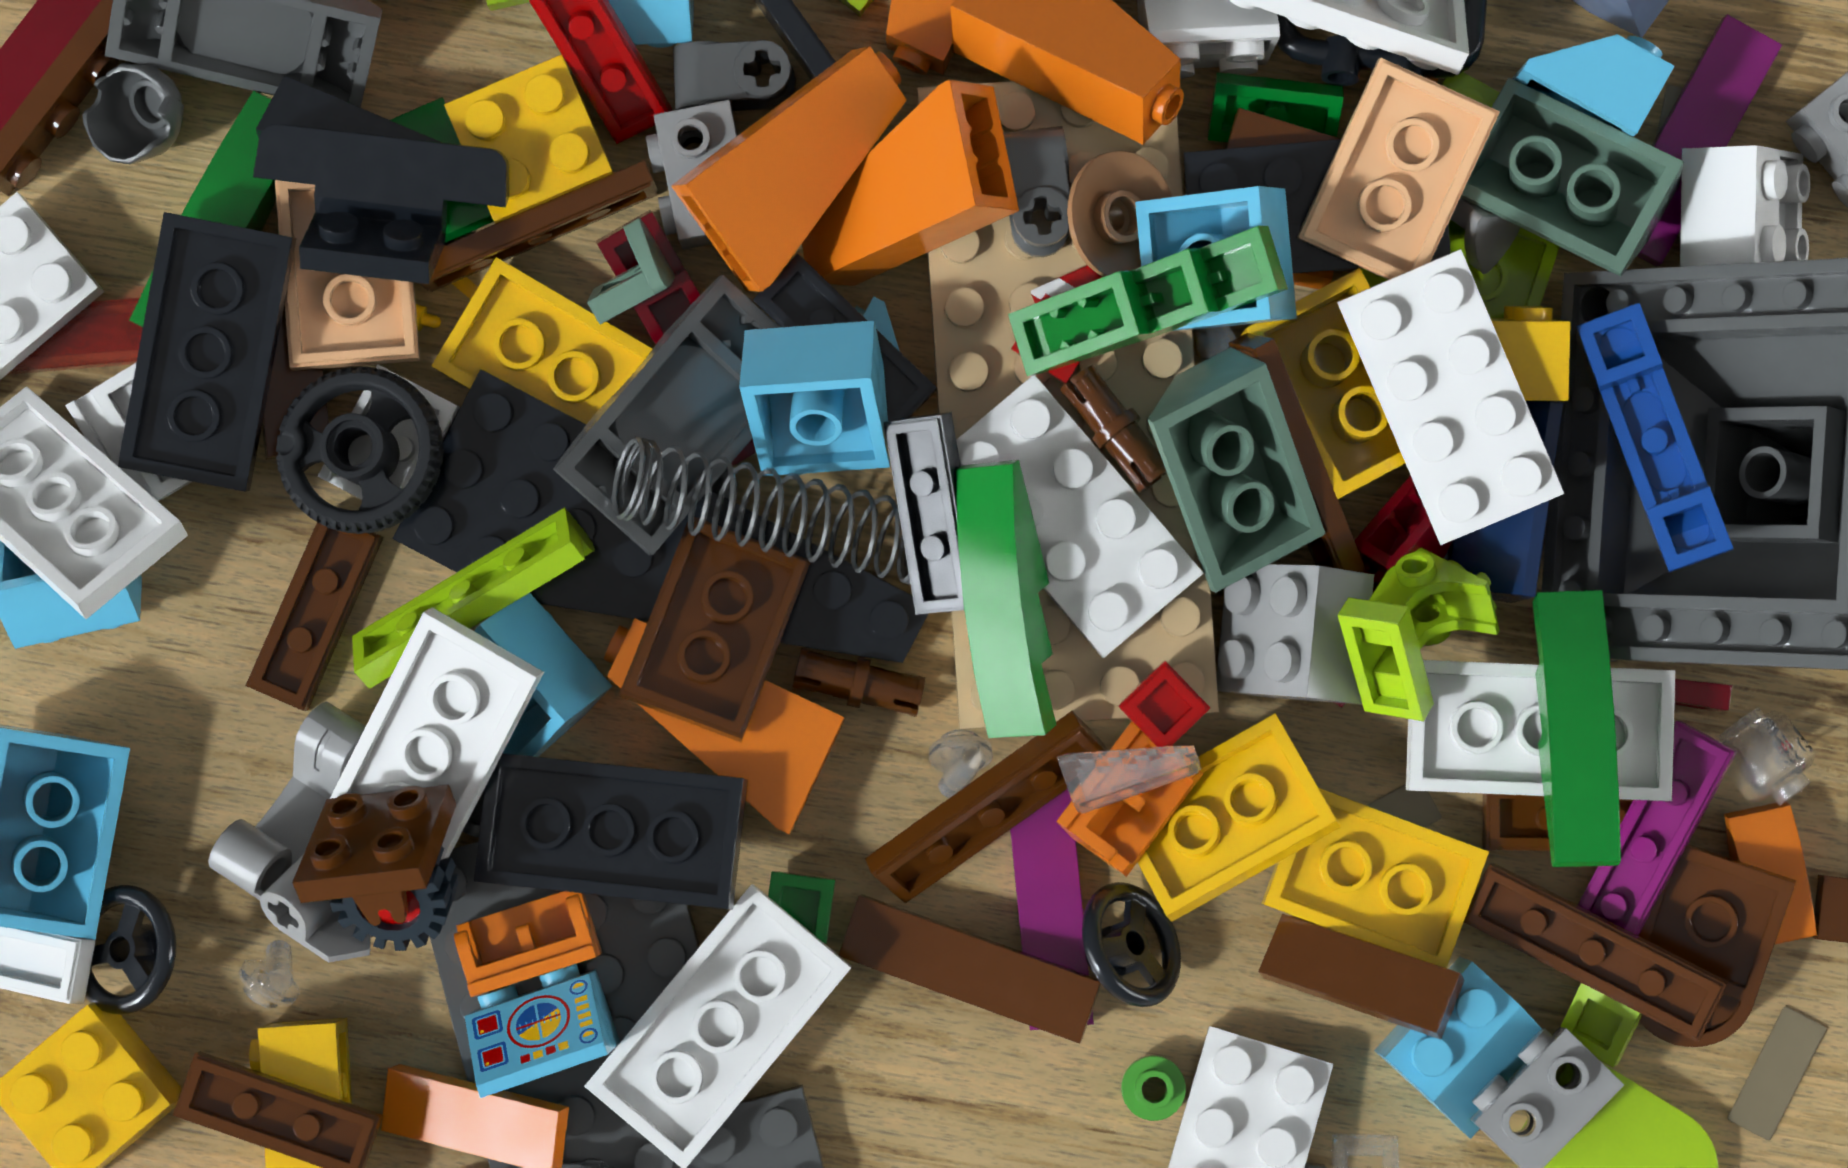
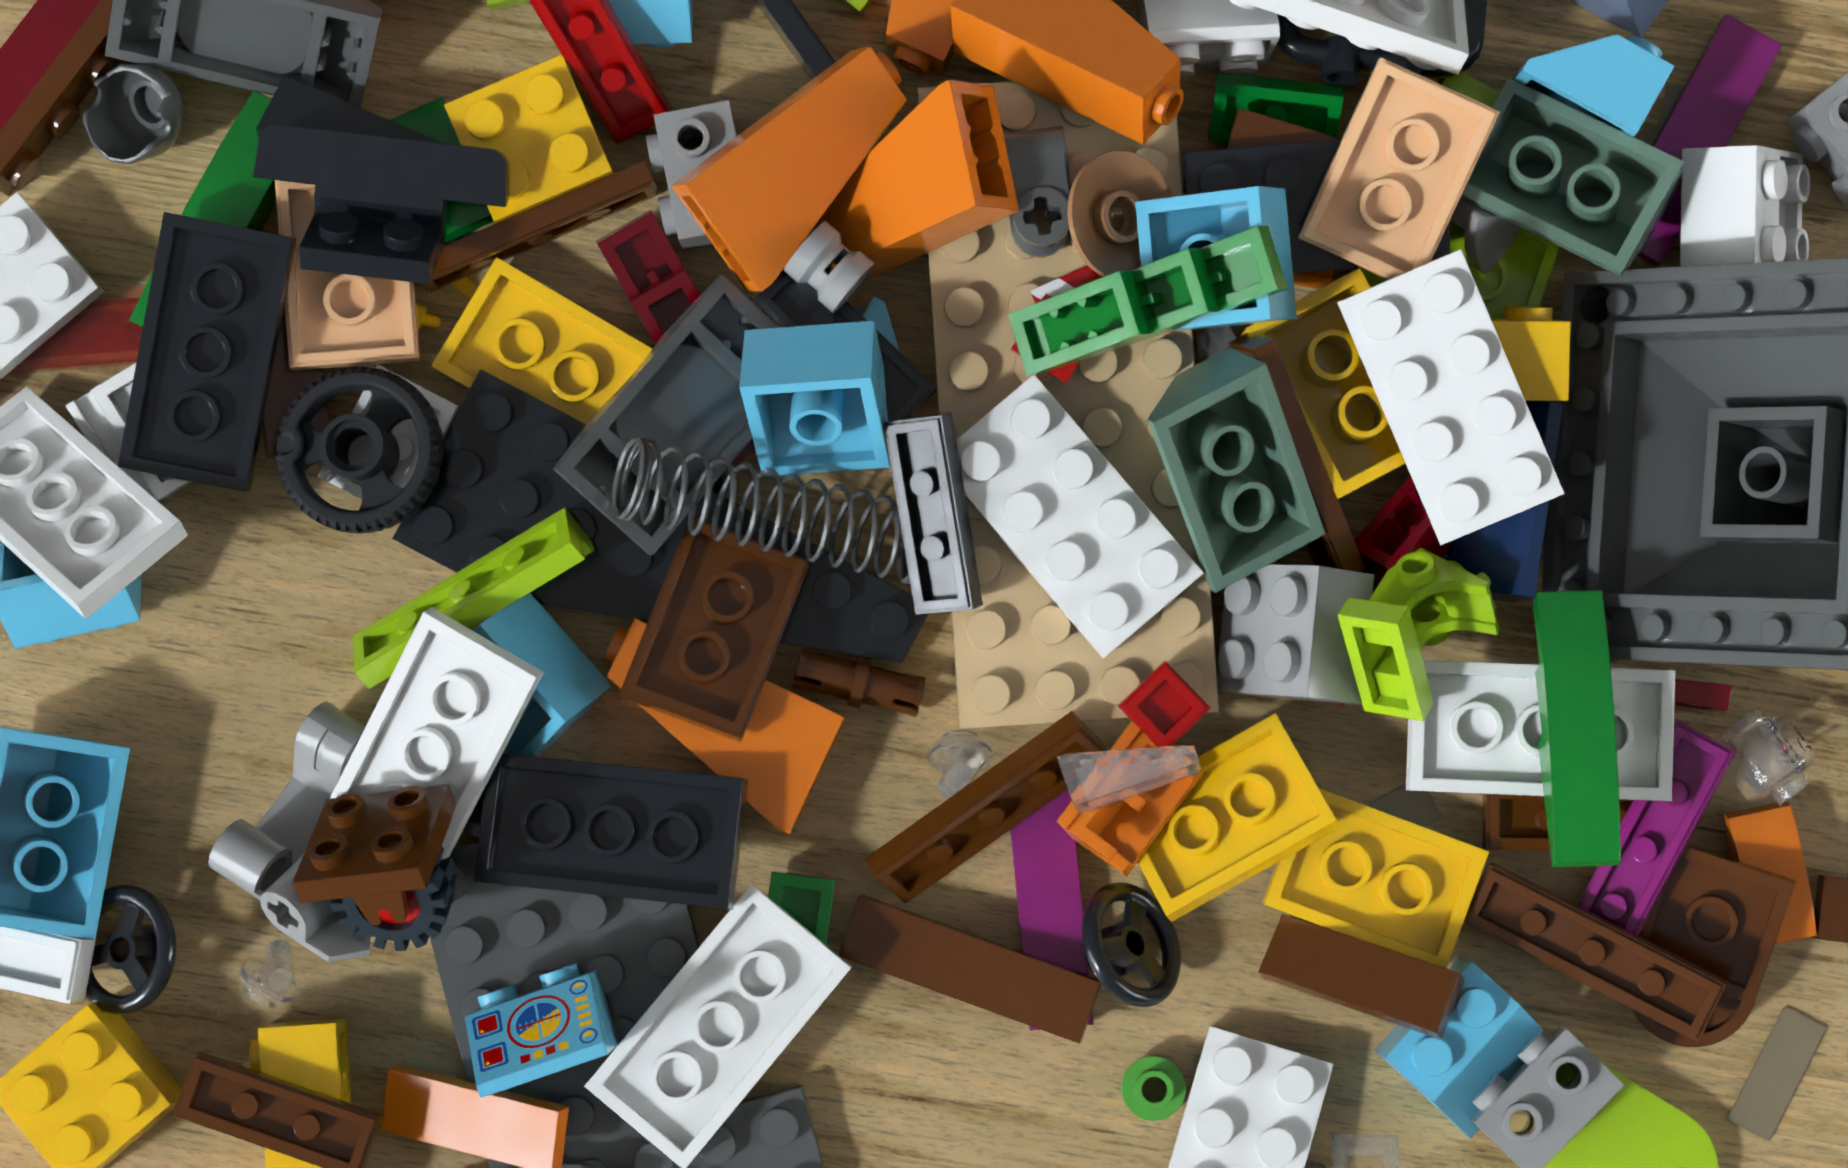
reddish brown tile [245,522,384,711] -> none
orange hinge [454,891,602,997] -> none
sand green tile [587,218,675,324] -> none
dark grey piece [673,40,796,111] -> none
slope [956,460,1057,738] -> none
reddish brown pin [1060,364,1167,493] -> none
lime plate [1560,983,1643,1068] -> none
blue slope [1576,302,1734,573] -> none
none -> light grey wheel [783,221,875,313]

